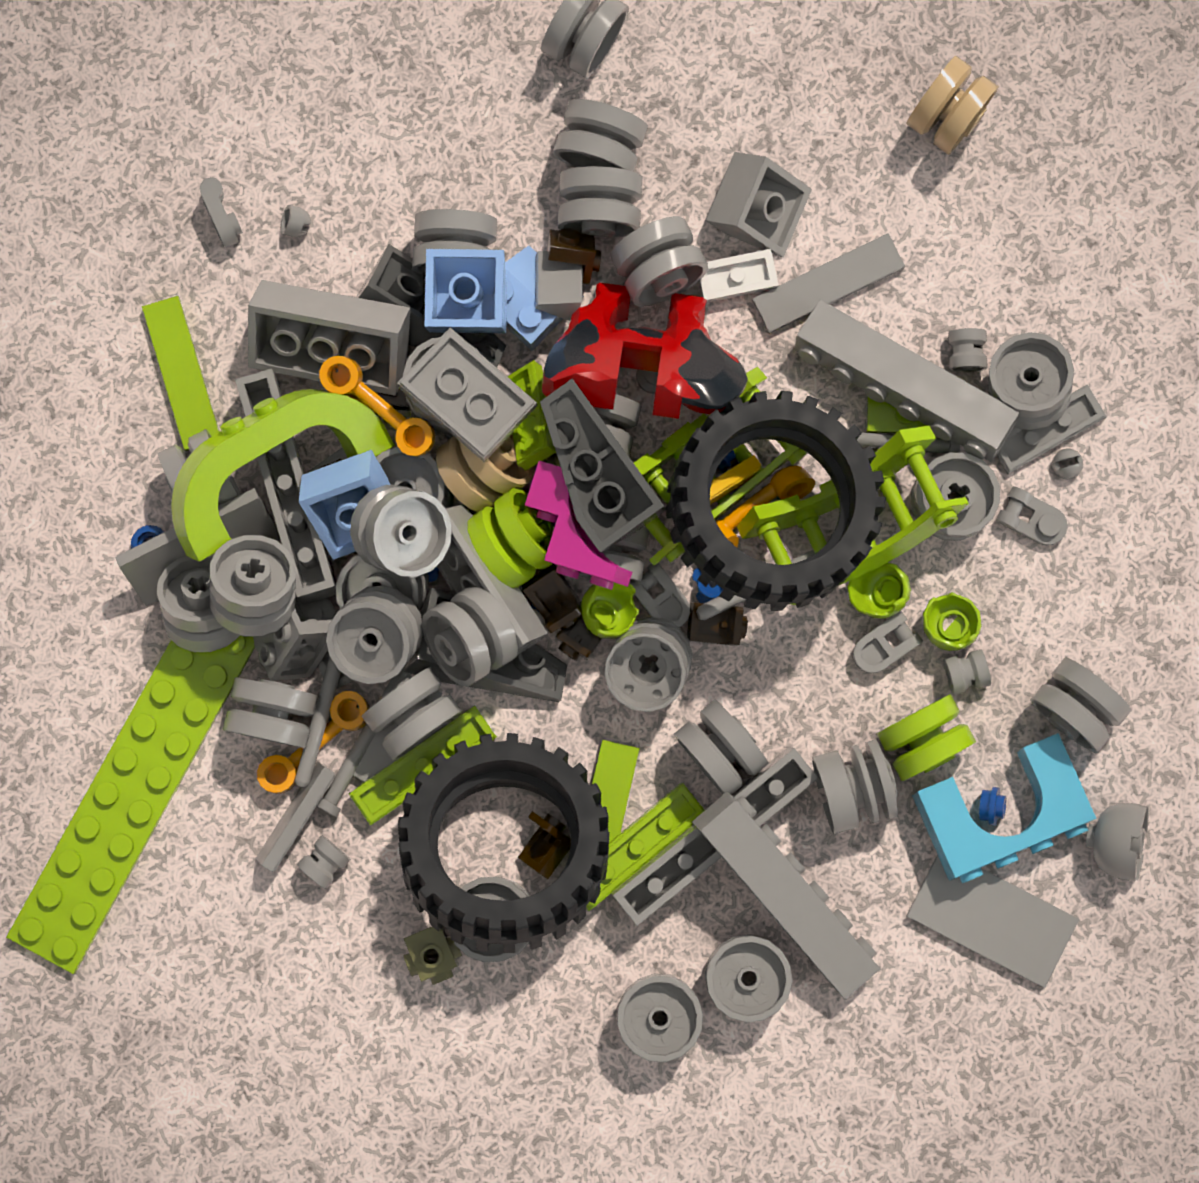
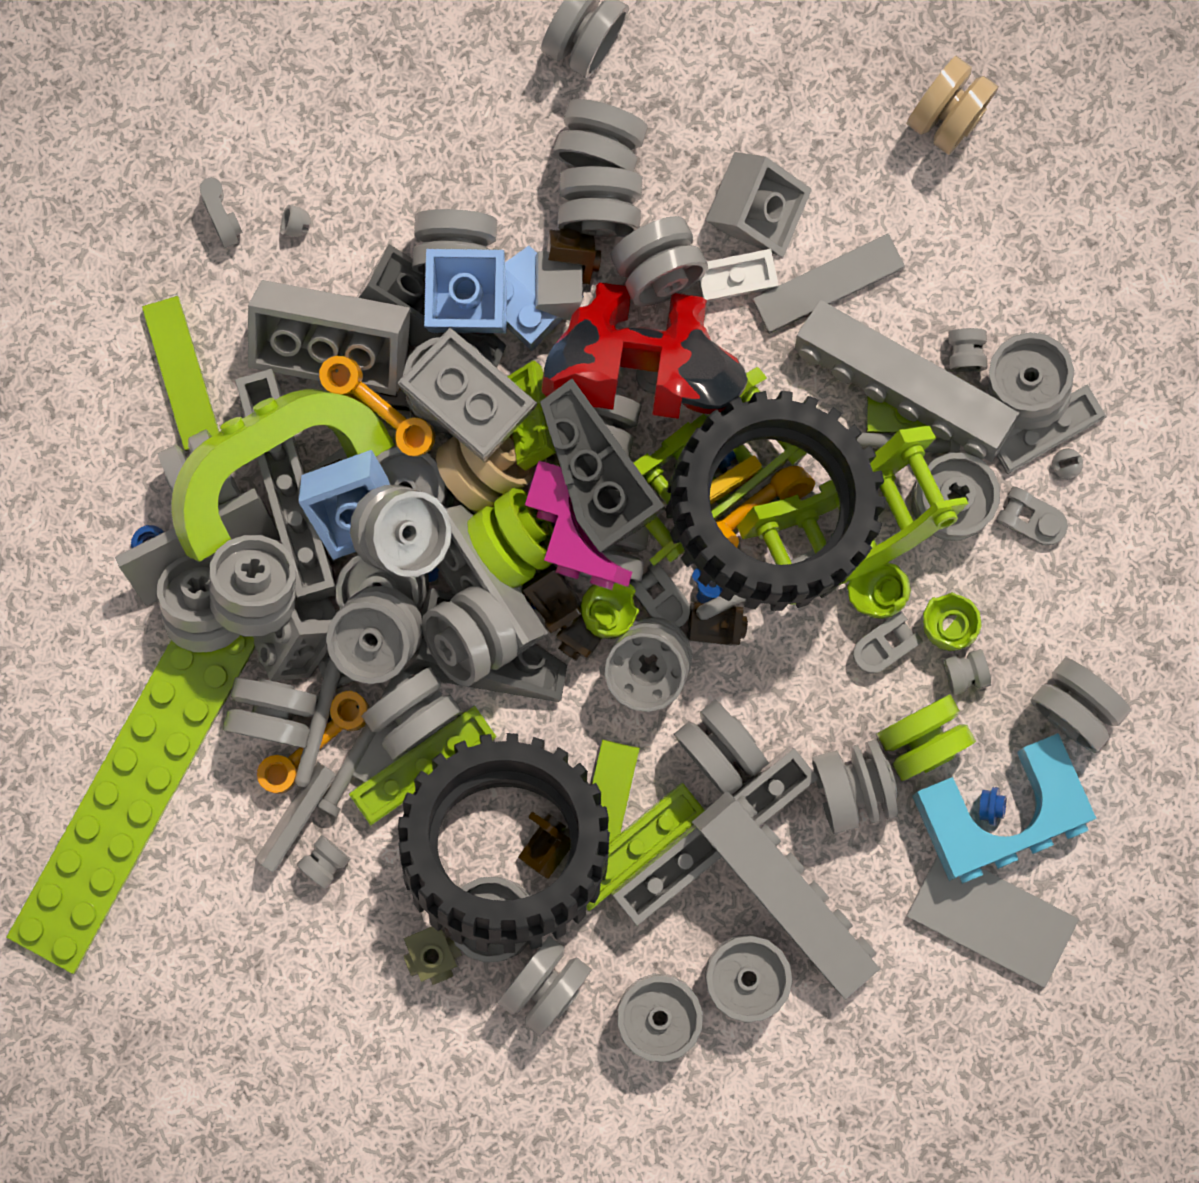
light grey cylinder [1086,803,1149,881] -> none
none -> light grey wheel [497,936,592,1037]

